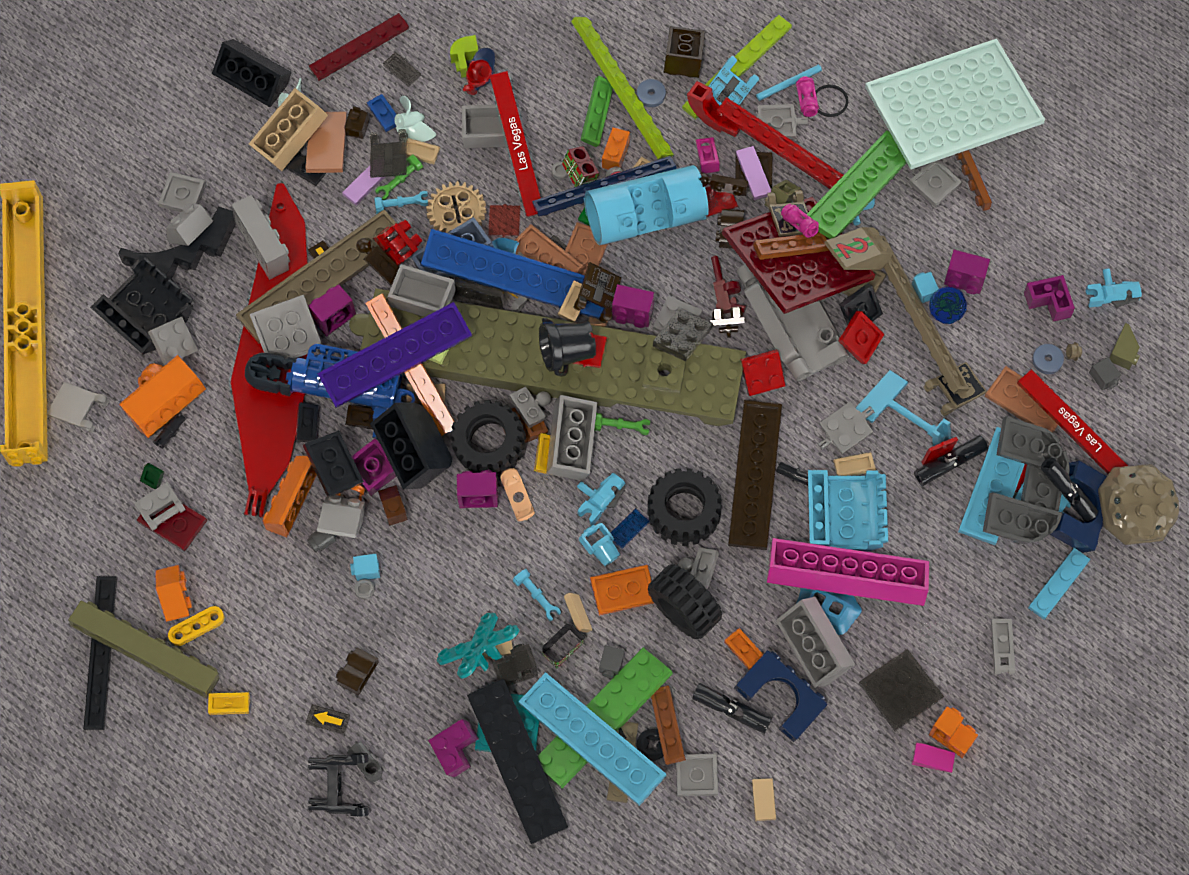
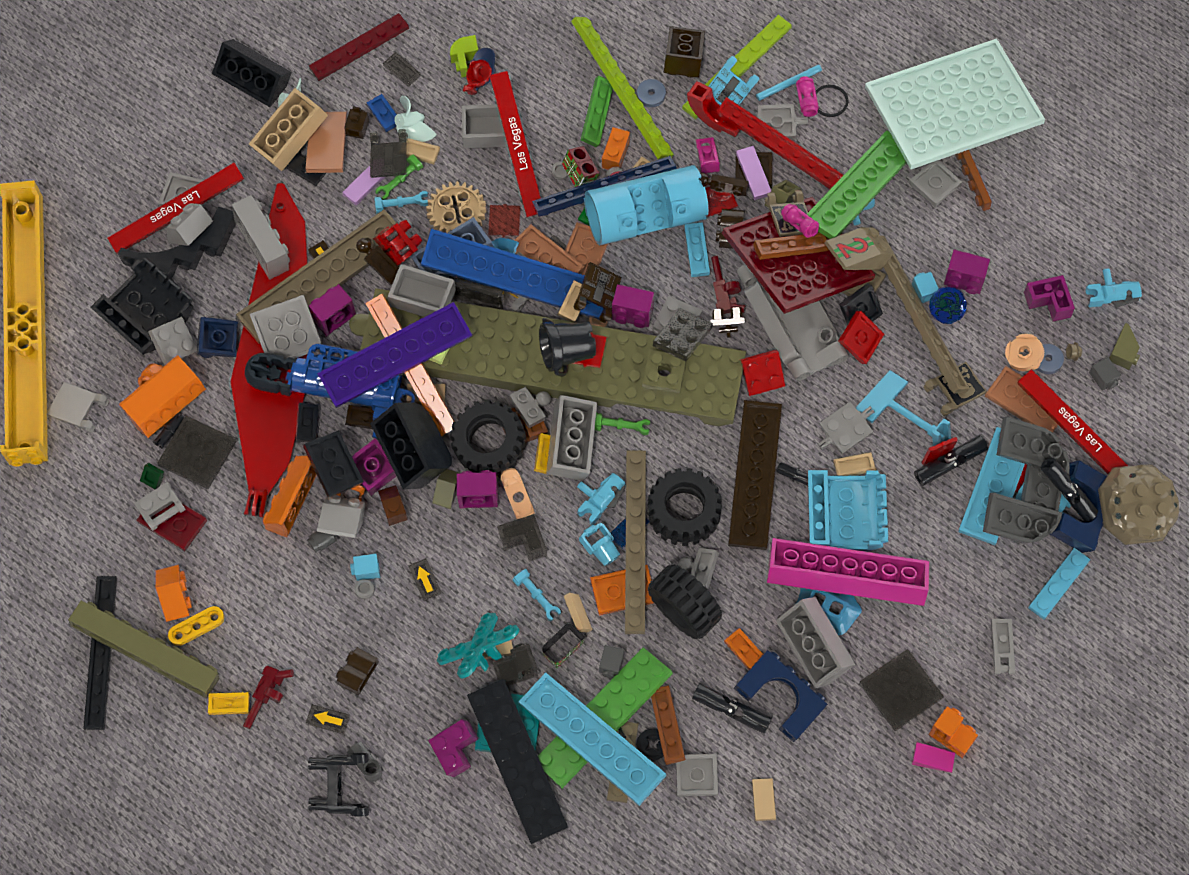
none -> red tile [107,163,244,255]
none -> clear smoke plate [157,416,237,489]
none -> dark blue slope [197,317,238,358]
none -> dark red piece [243,666,294,729]
none -> clear smoke tile [408,558,442,601]
none -> olive slope [432,469,459,509]
none -> clear smoke brick [497,514,547,562]
none -> dark tan plate [625,451,646,634]
none -> medium azure plate [684,222,710,277]
none -> light nougat plate [1005,334,1045,371]

